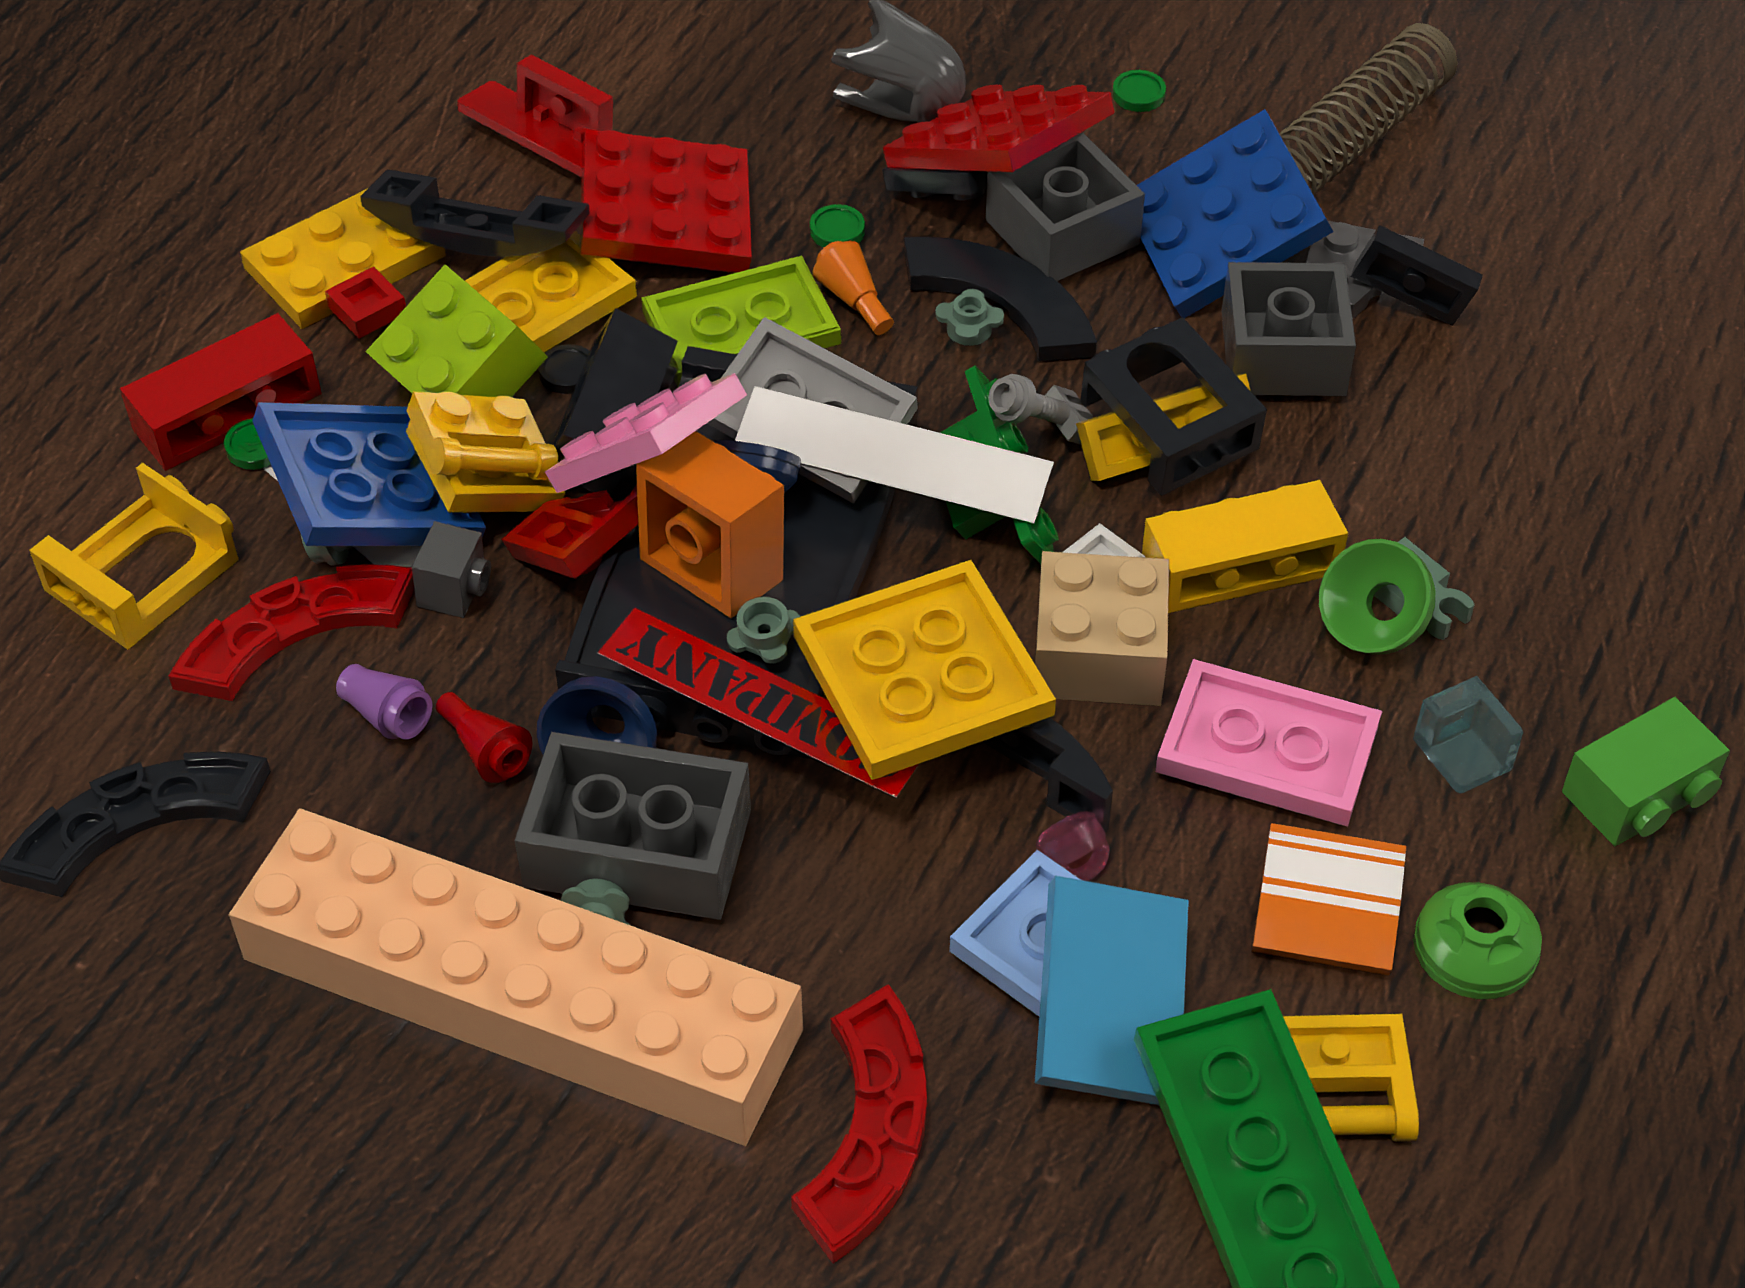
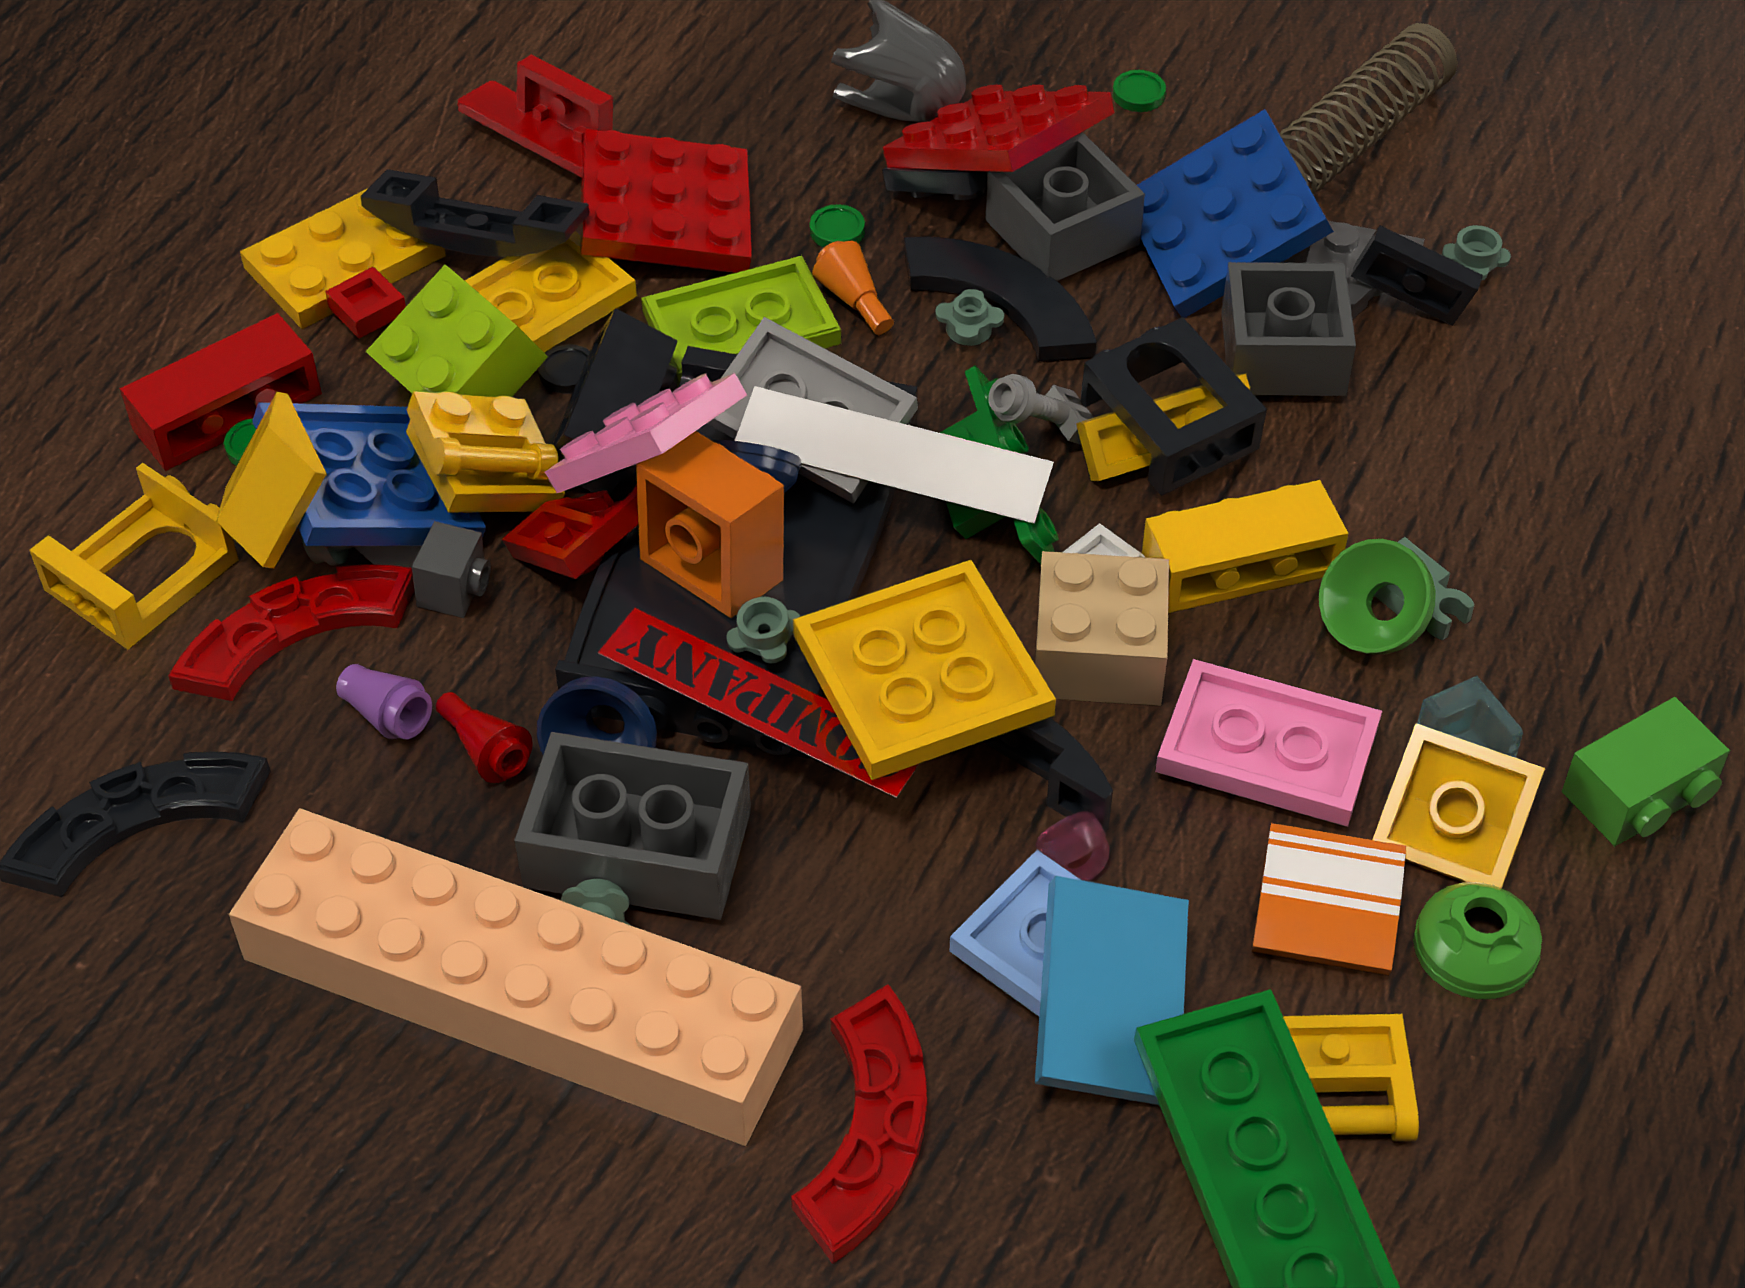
none -> yellow slope [216,392,327,569]
none -> yellow slope [1372,723,1545,888]
none -> sand green plate [1442,225,1511,280]

